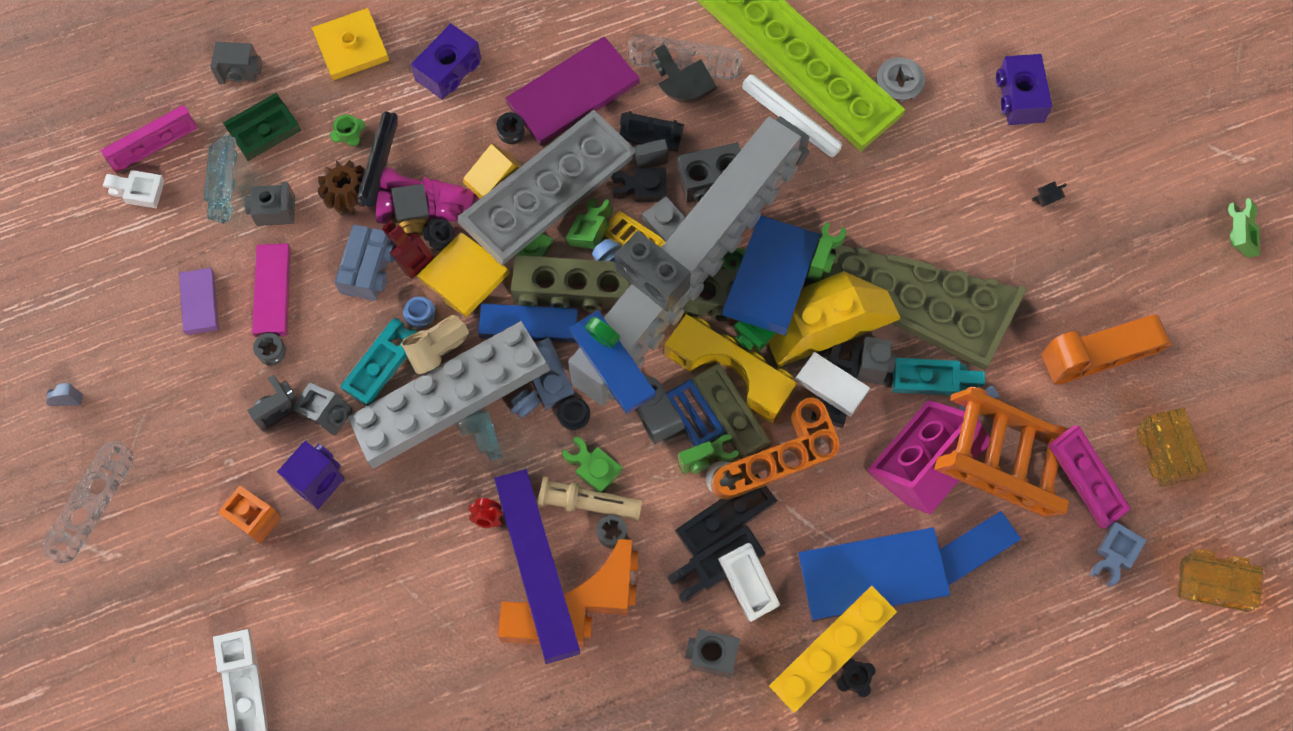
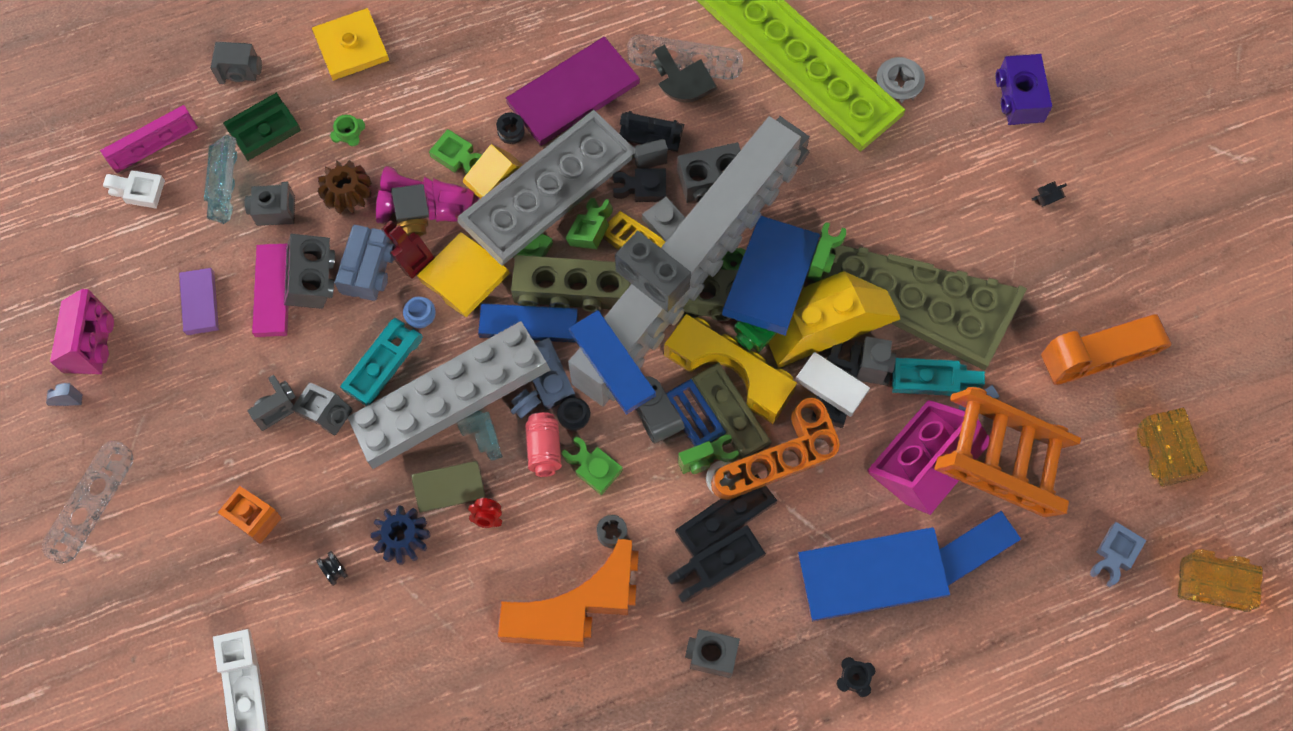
dark grey bush [253,333,286,365] -> none
dark purple brick [277,440,345,510] -> none
black axle [358,111,398,207] -> none
tan piece [401,315,469,374] -> none
dark purple brick [411,23,481,100] -> none
black plate [423,218,454,249] -> none
dark purple tile [494,469,580,664] -> none
tan pin [538,476,642,521] -> none
green tile [585,317,621,348] -> none
light blue plate [592,239,622,262] -> none
white tile [718,543,781,622] -> none
white axle [742,74,842,157] -> none
yellow arch [769,586,897,713] -> none
dark pink tile [1048,425,1131,529] -> none
bright green plate [1228,198,1260,258] -> none
none -> dark pink slope [50,289,114,374]
none -> dark grey brick [284,234,335,309]
none -> black bush [316,551,348,586]
none -> dark blue gear [371,505,431,565]
none -> olive slope [411,461,486,513]
none -> bright green plate [429,129,482,174]
none -> coral head [525,412,562,477]

